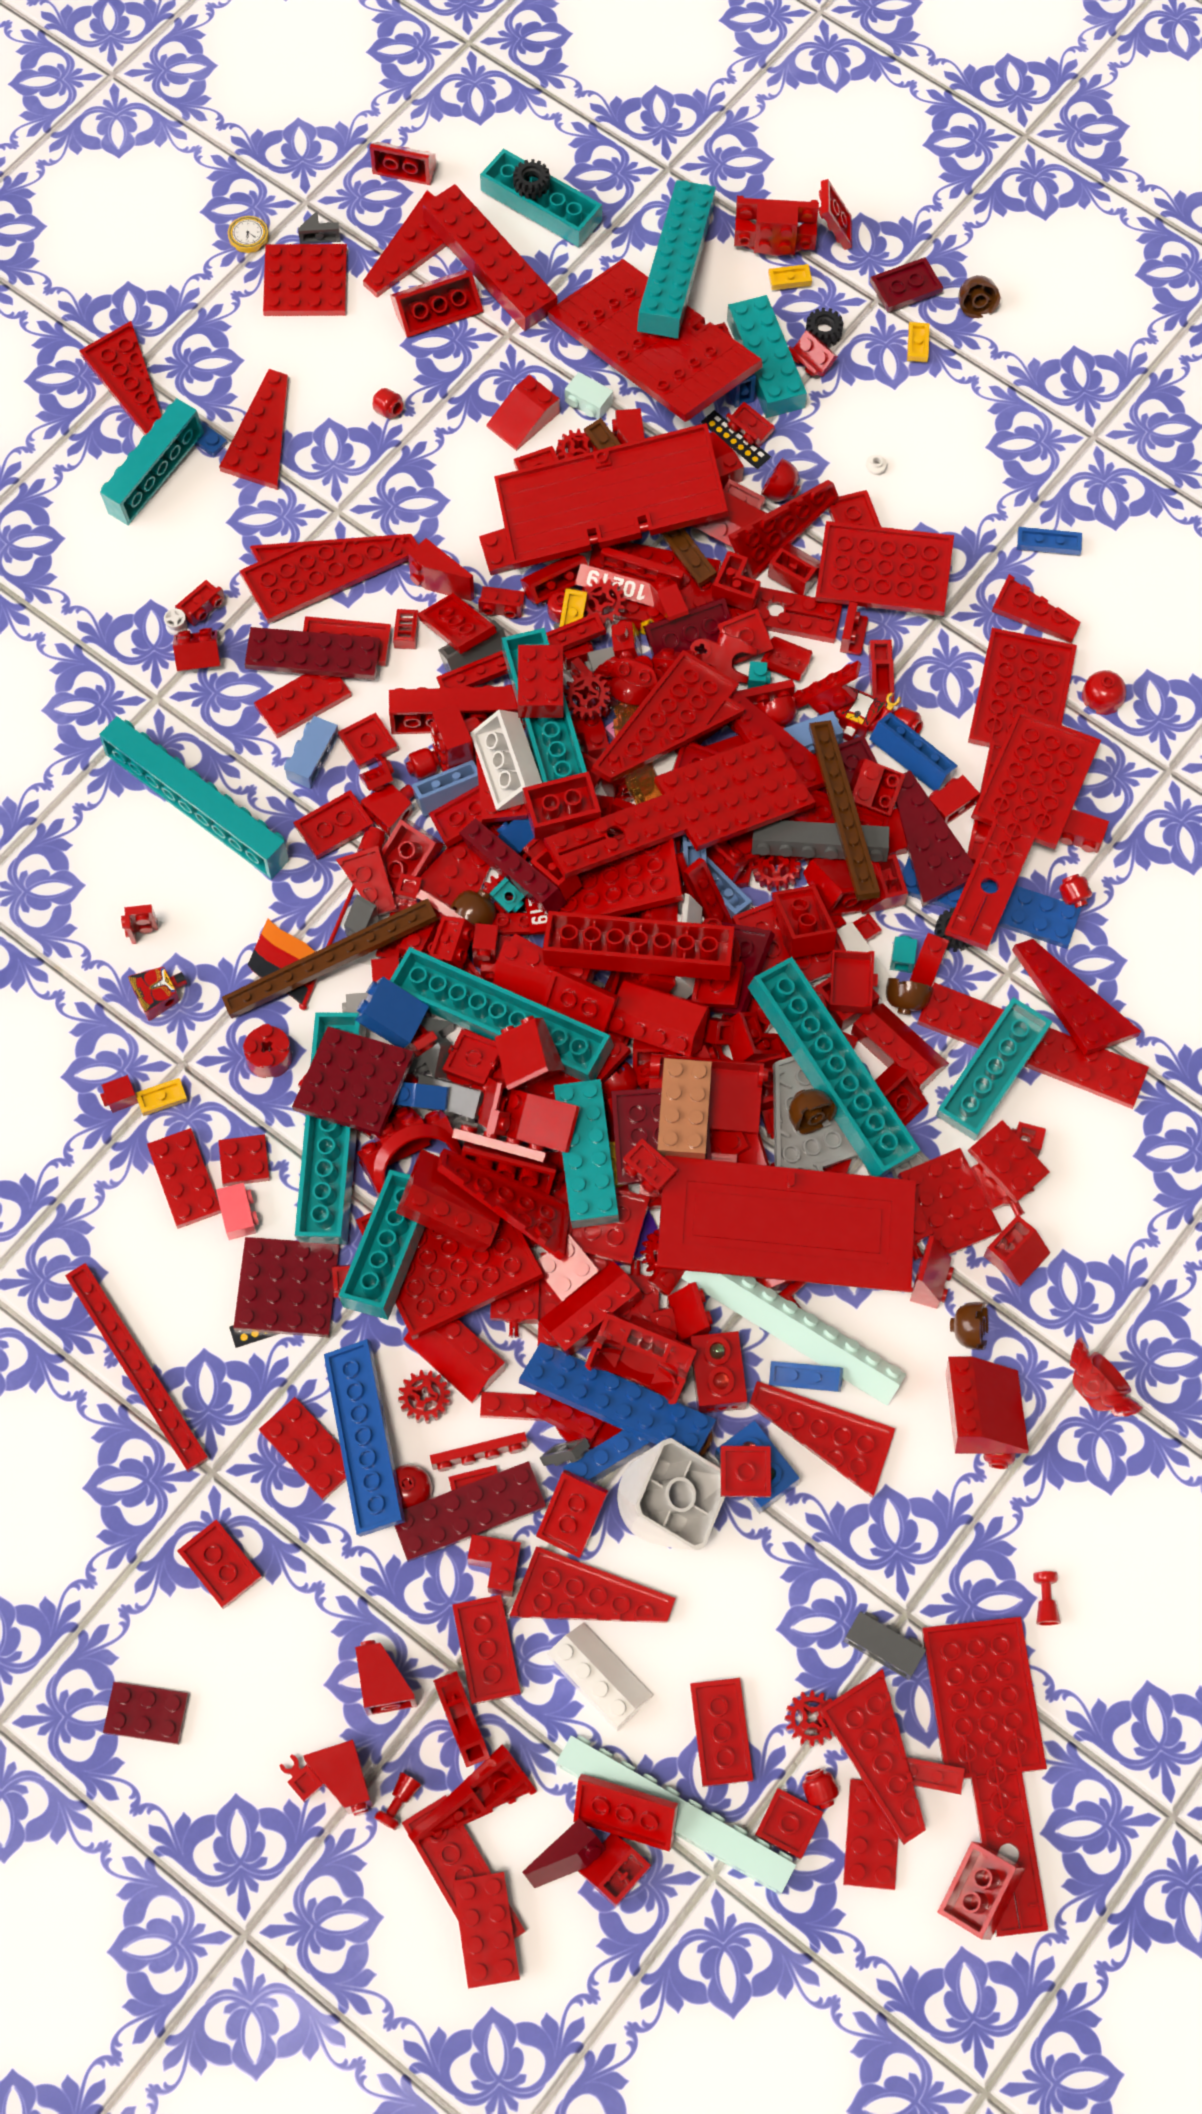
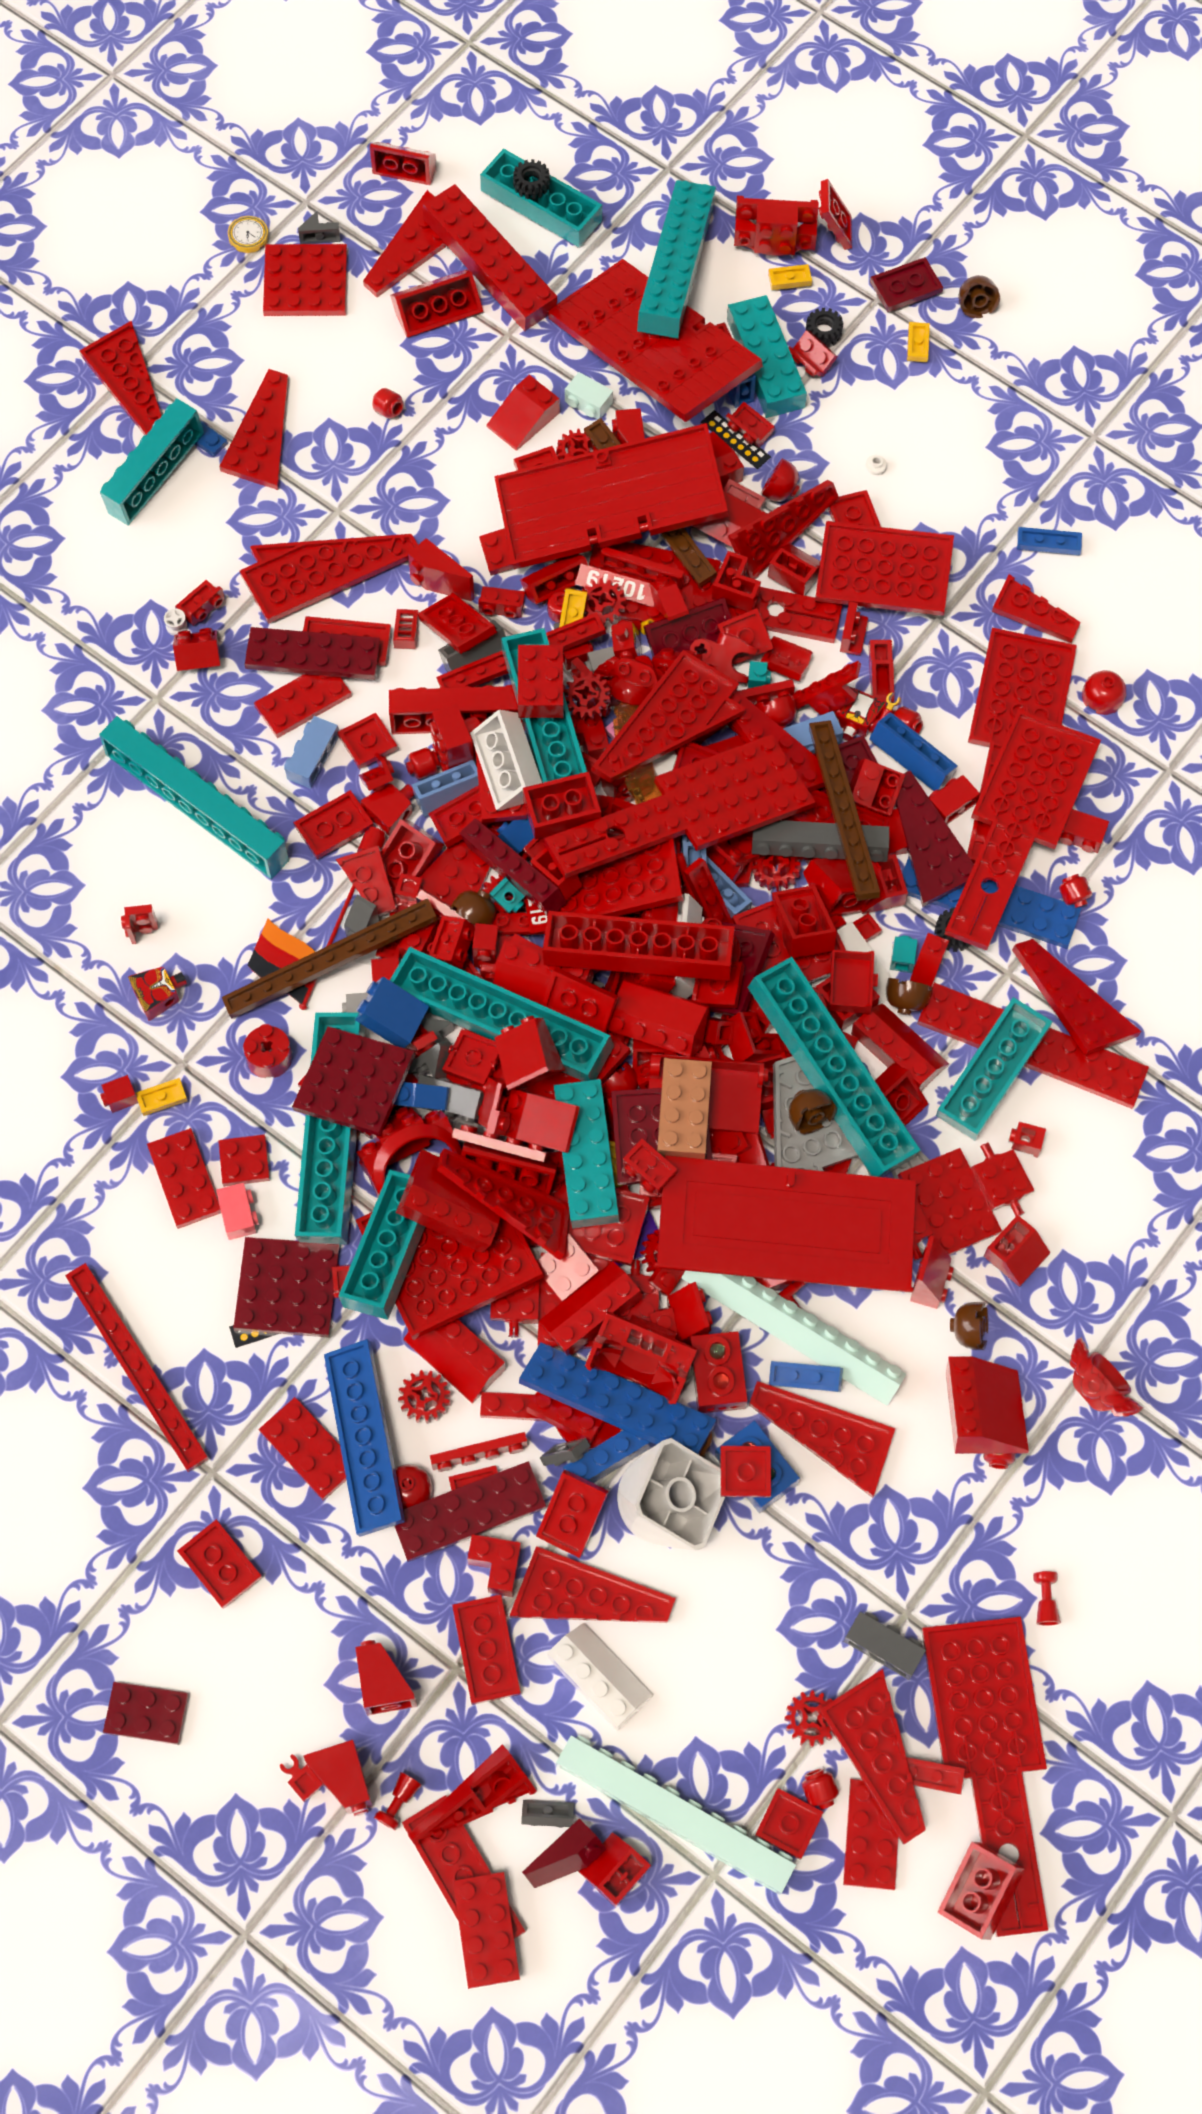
red arch [433,1671,490,1768] -> none
red plate [573,1774,678,1852] -> none
red plate [690,1678,753,1787] -> none
red plate [967,1120,1050,1203] -> none
none -> dark grey plate [521,1800,574,1828]

